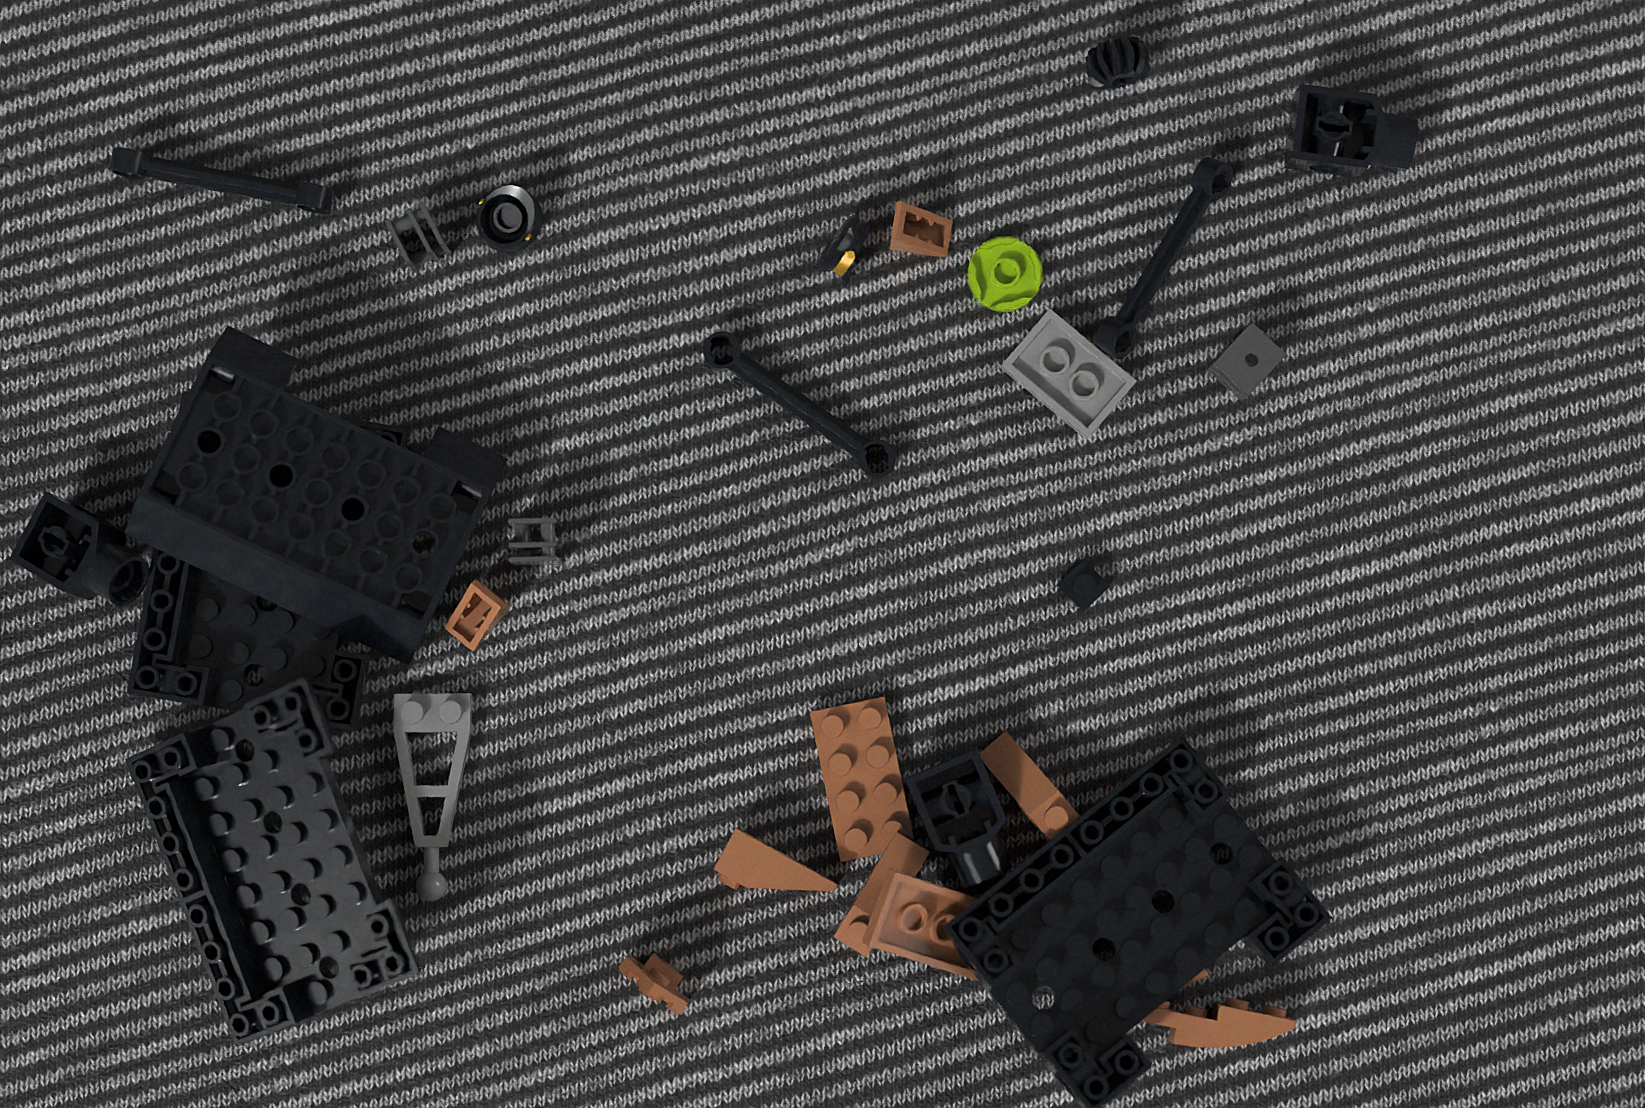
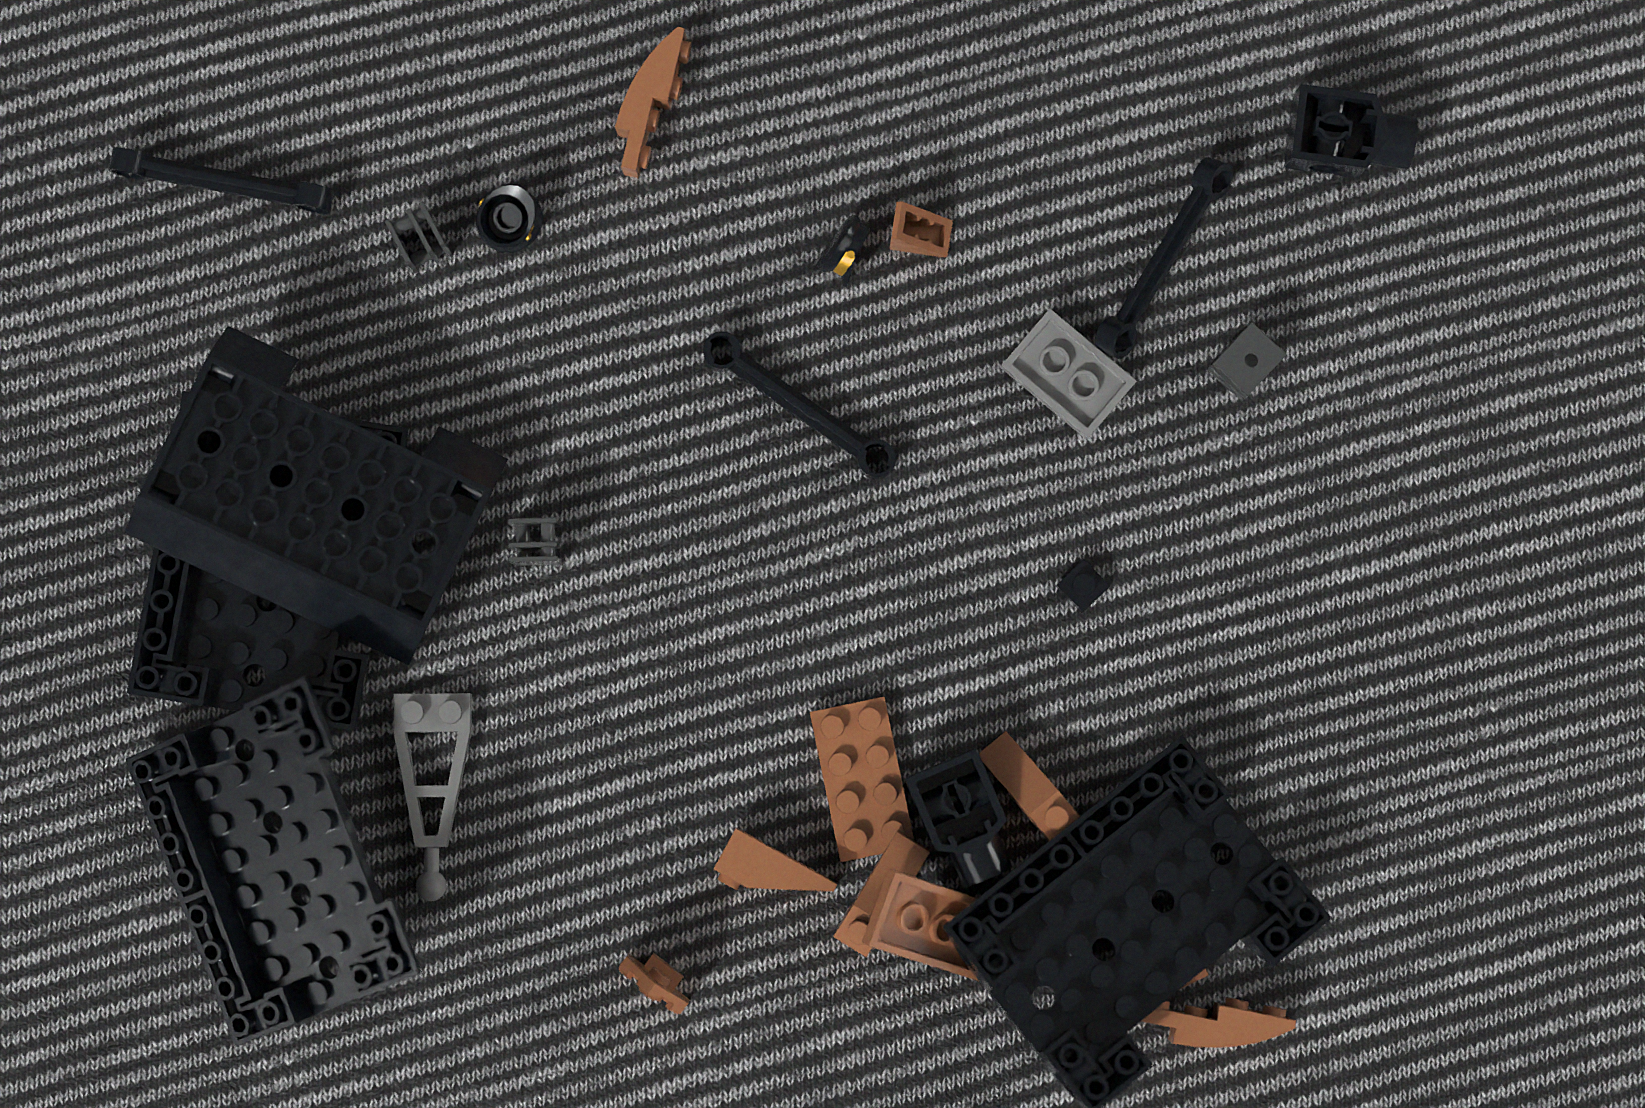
black brick [9,491,150,606] -> none
nougat slope [444,579,512,652] -> none
lime tile [968,236,1043,312] -> none
black gear [1085,36,1151,91] -> none
none -> nougat slope [615,27,691,178]

